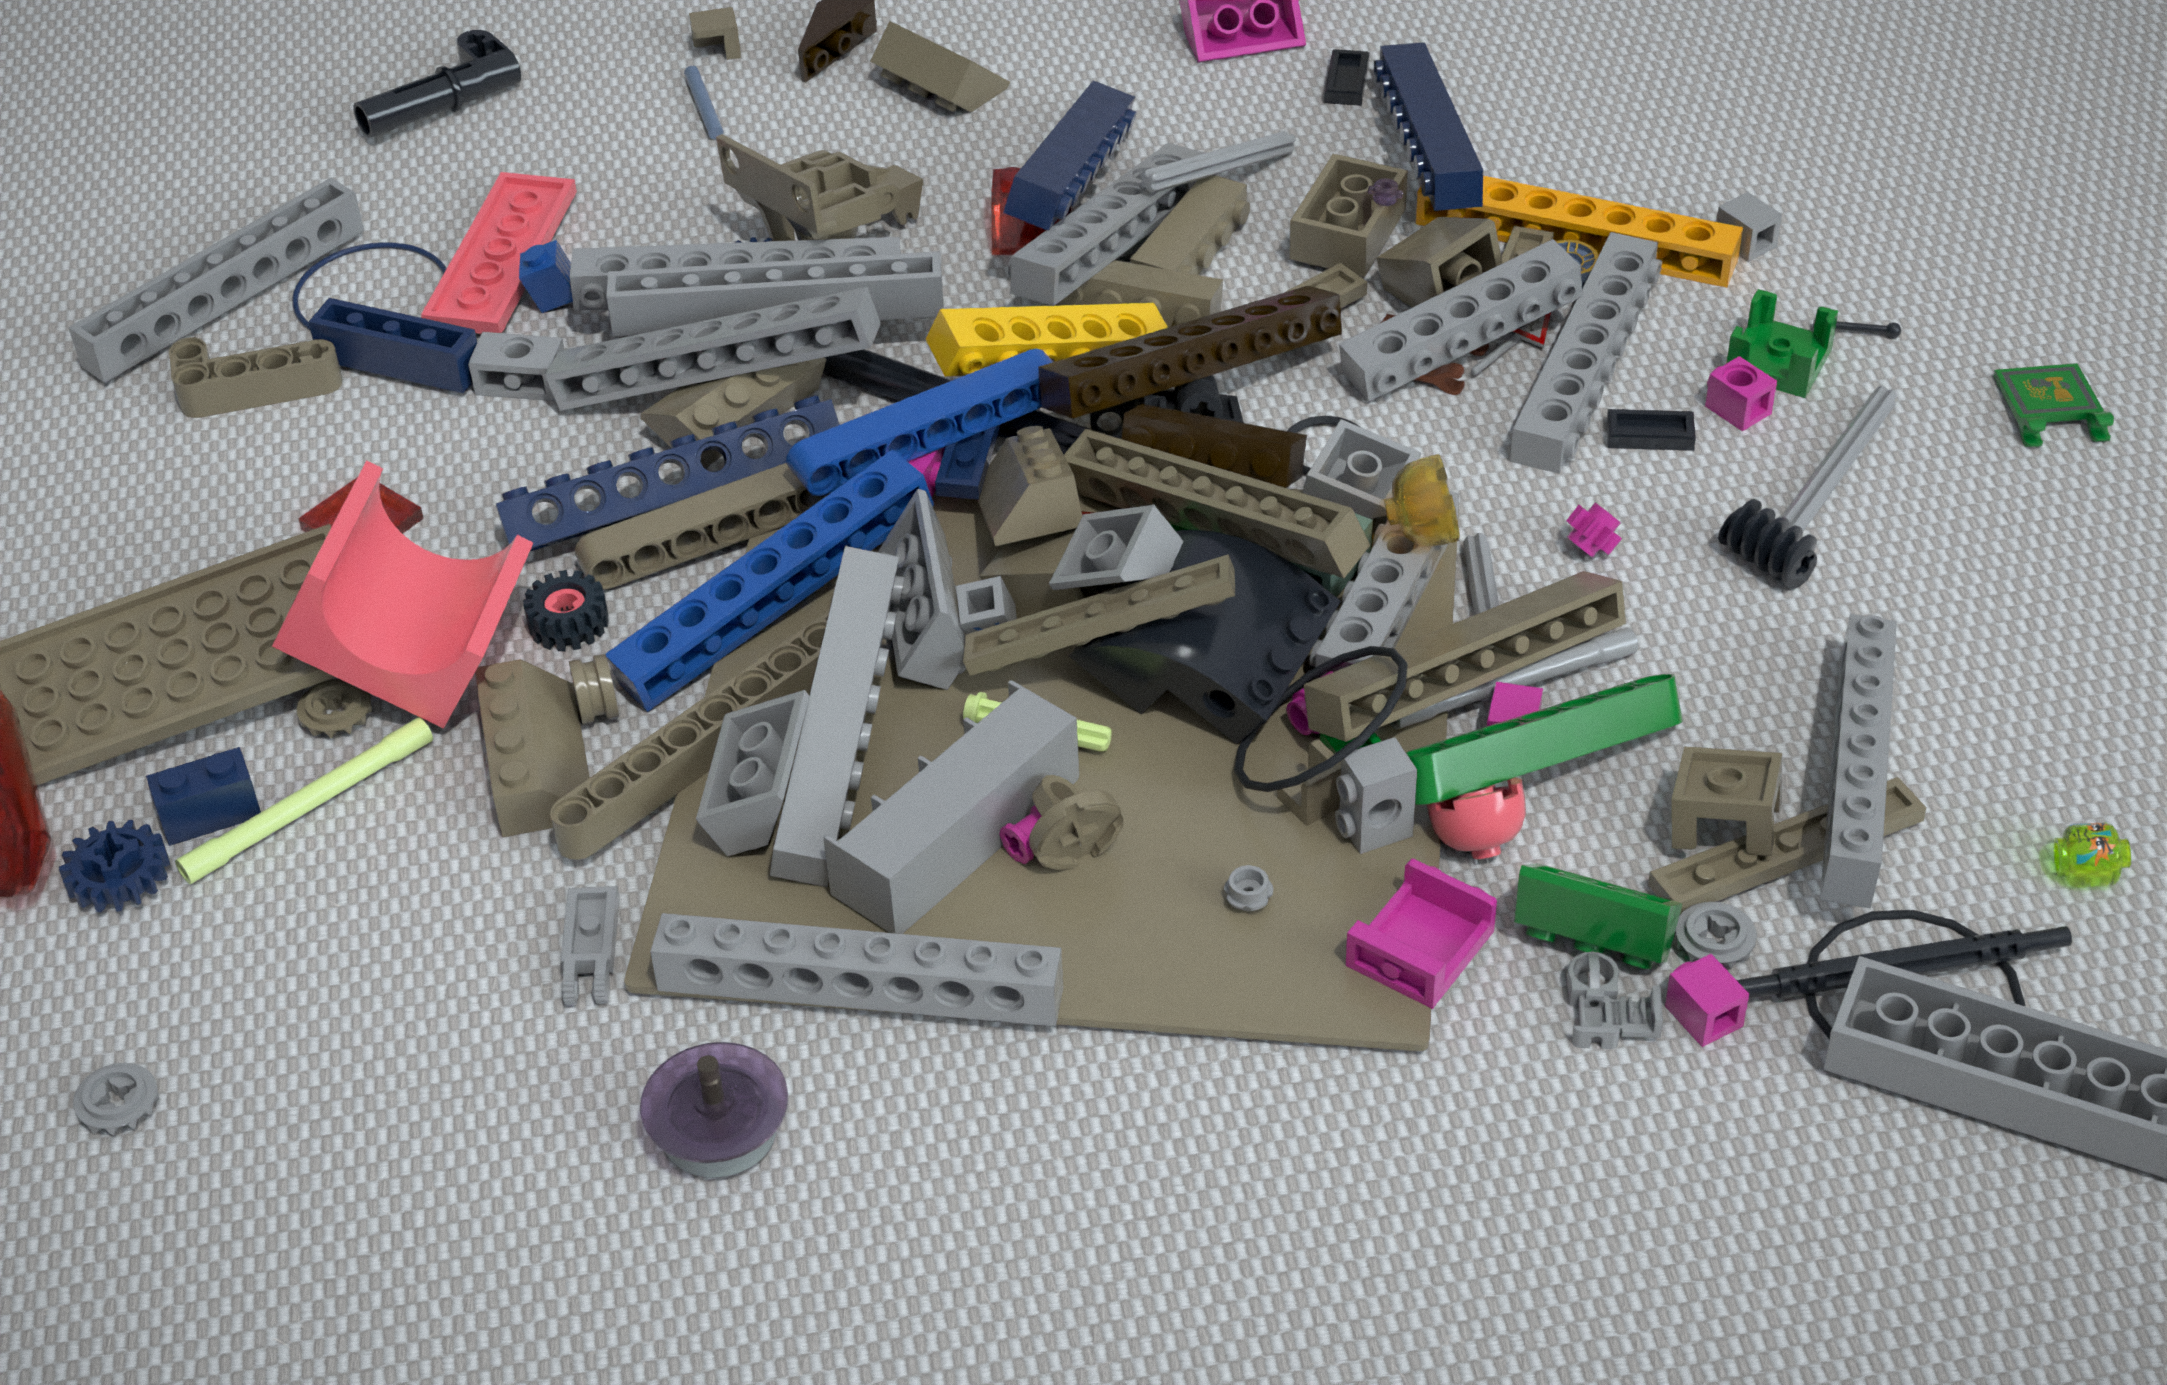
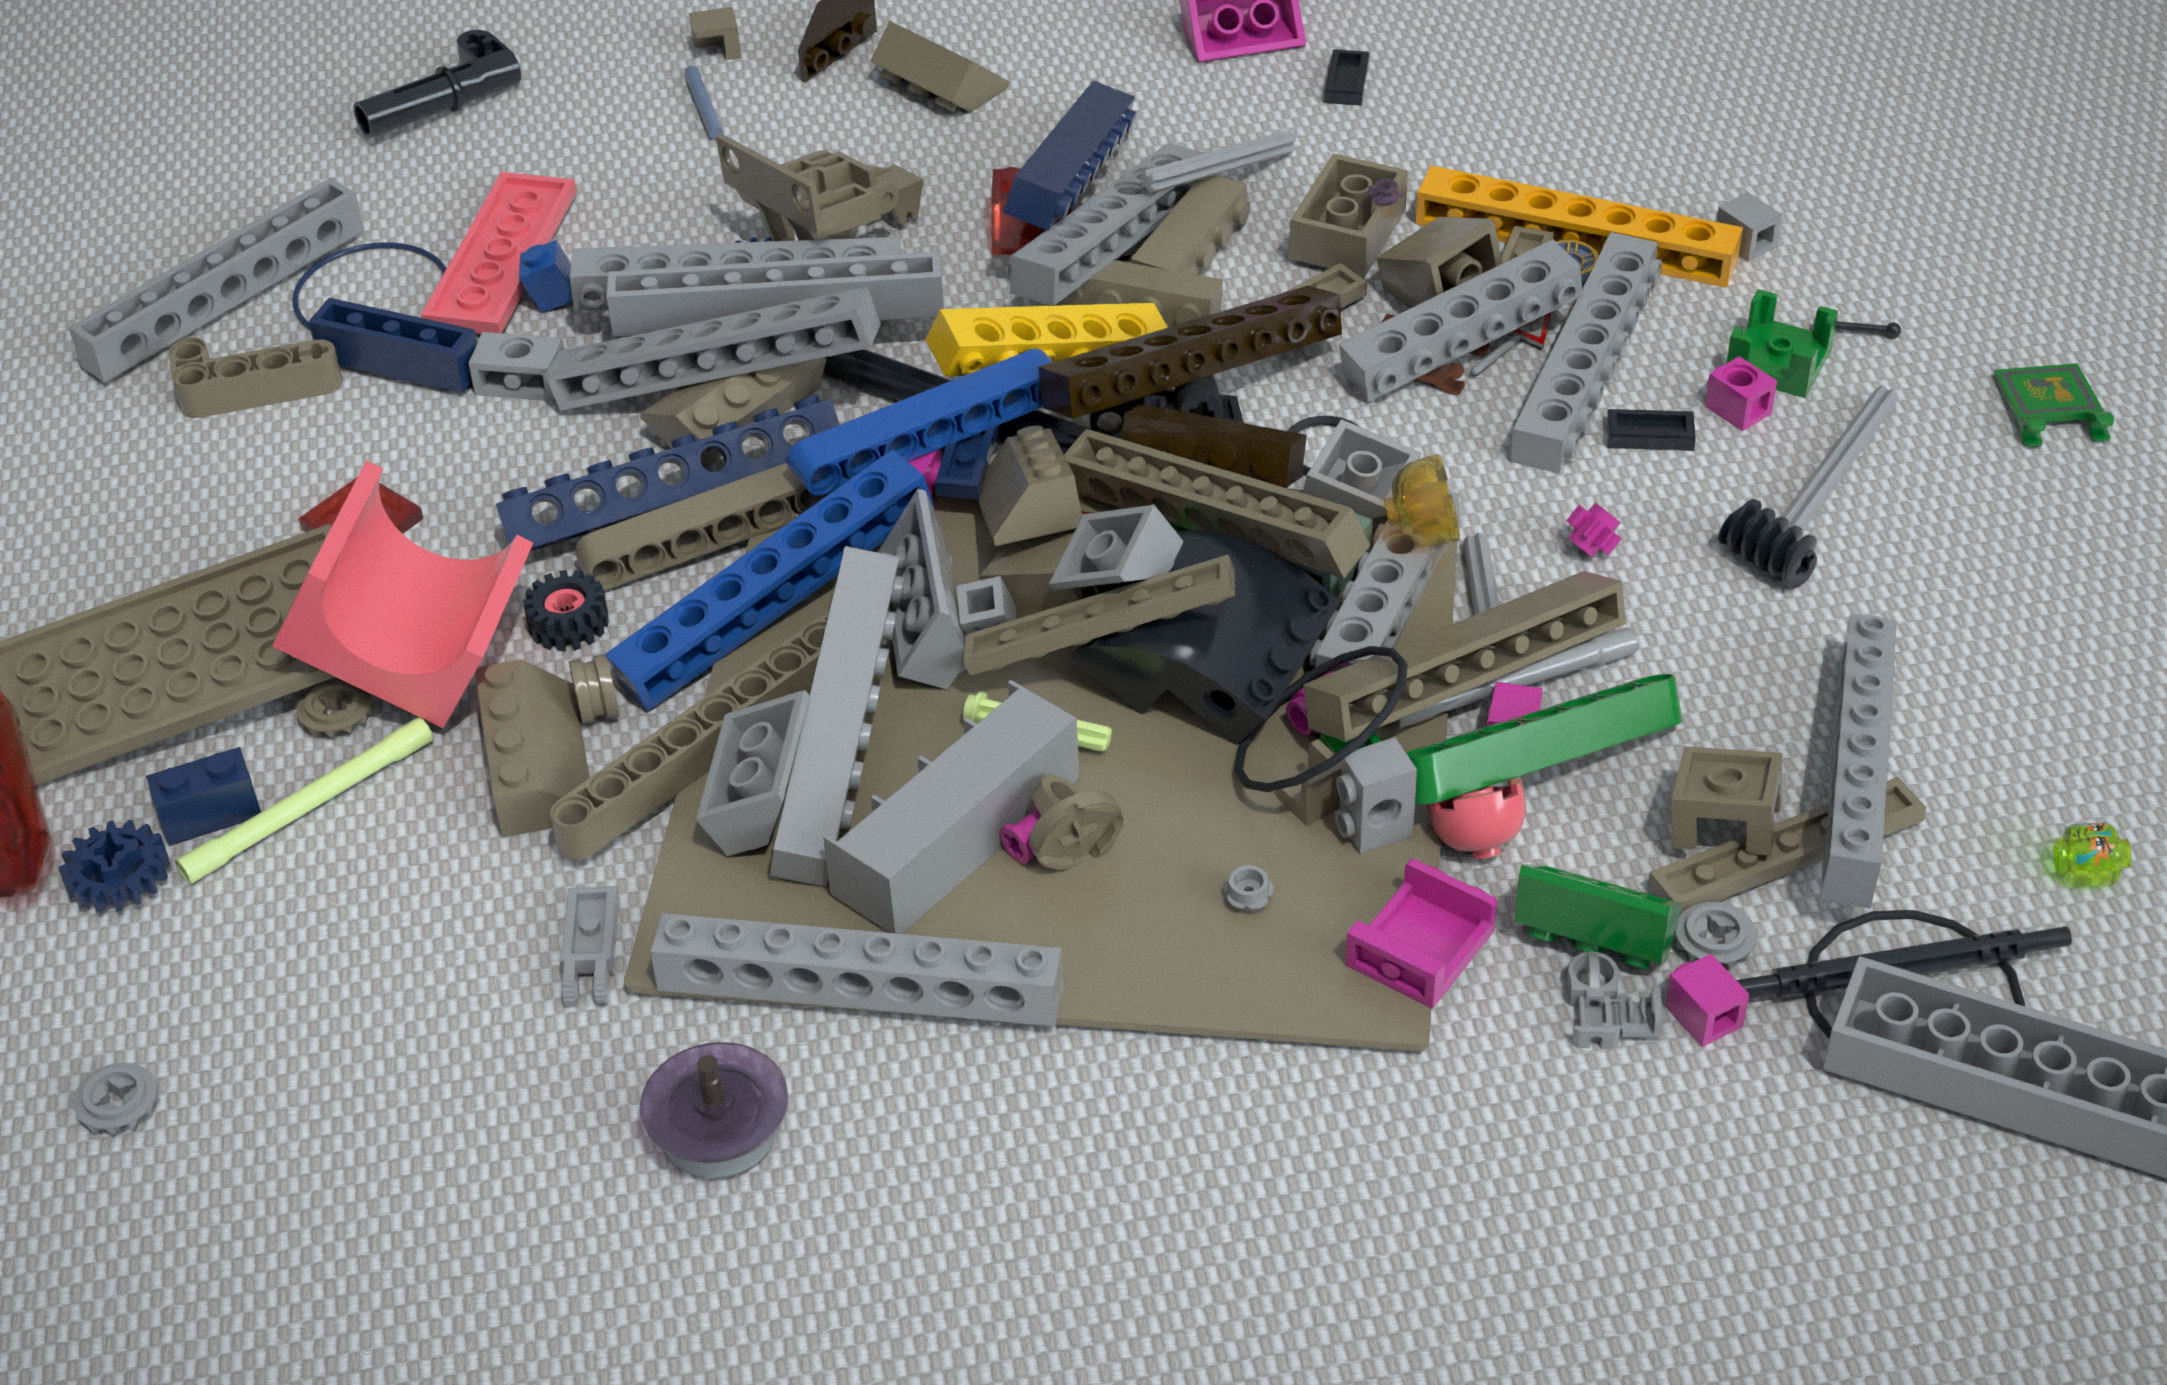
dark blue brick [1374,42,1483,211] -> none

